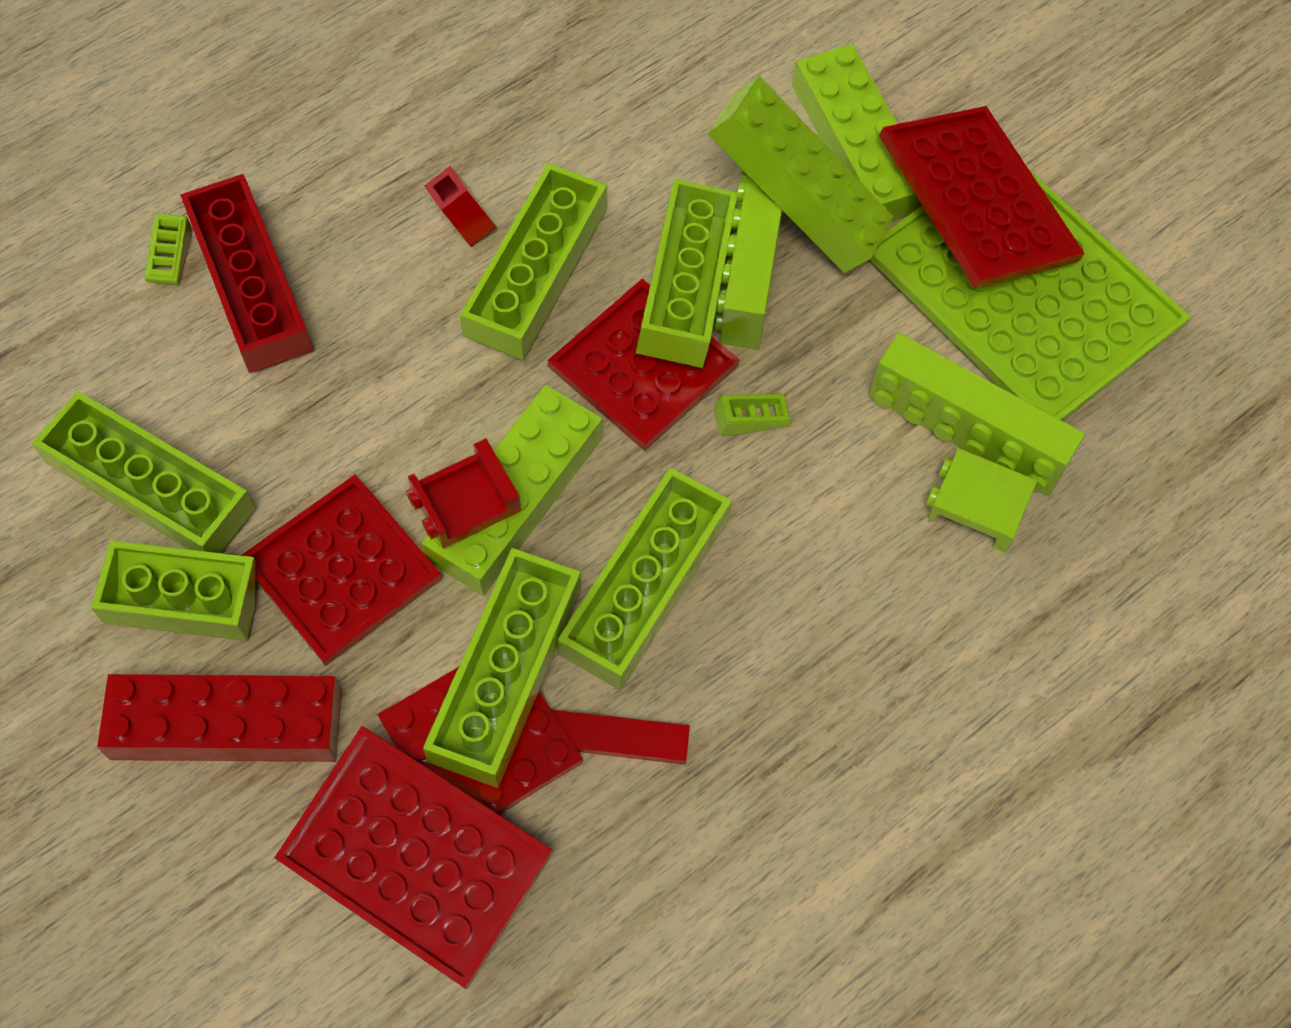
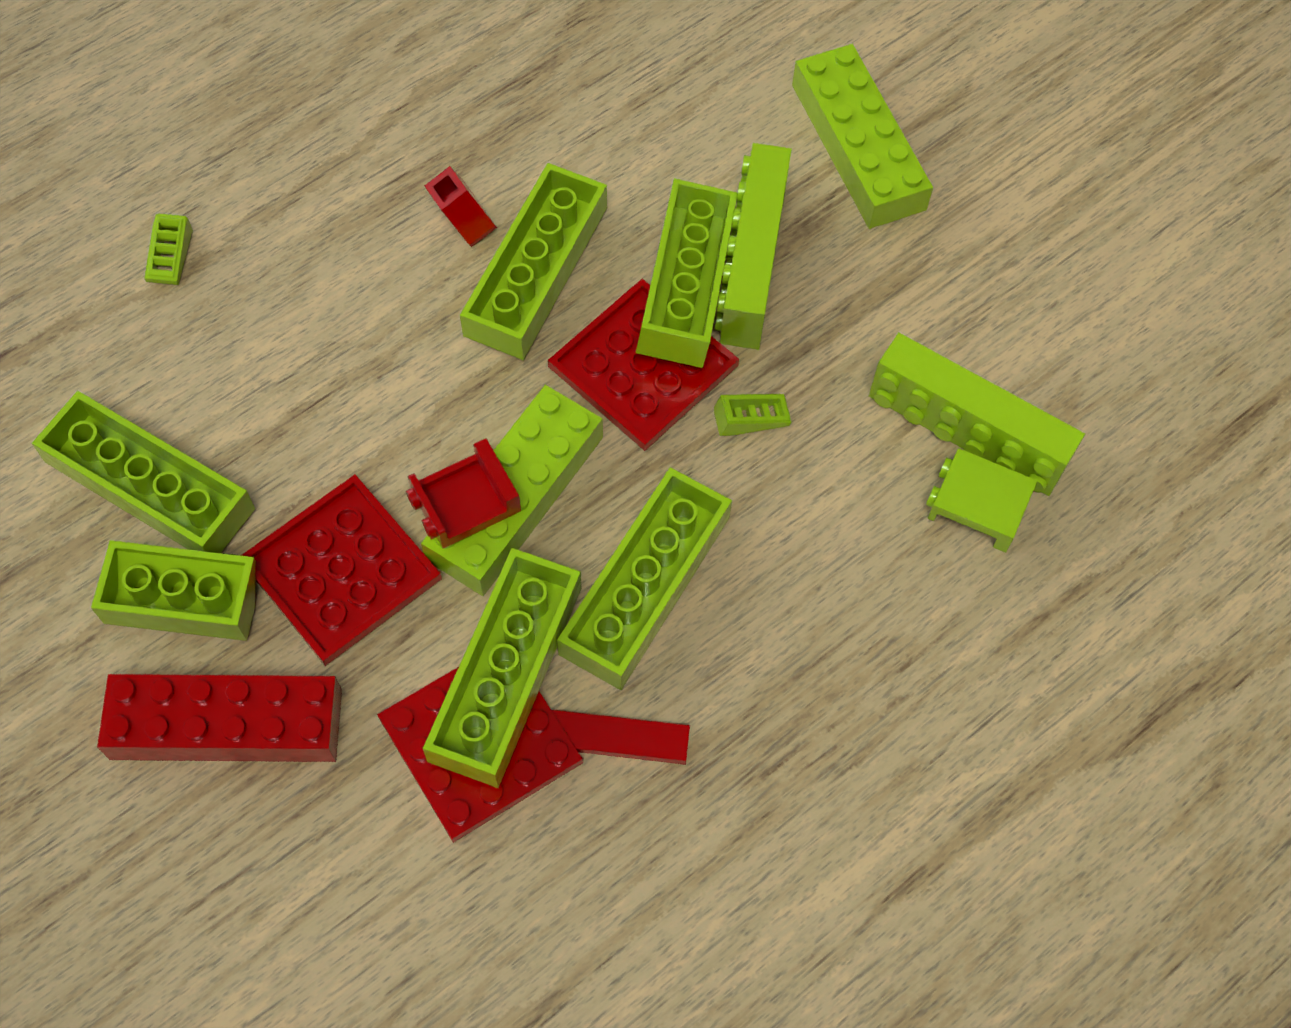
red brick [180,173,314,373] -> none
red plate [274,725,554,989] -> none
lime brick [707,75,893,273] -> none
lime plate [870,168,1191,421] -> none
red plate [879,106,1085,289] -> none

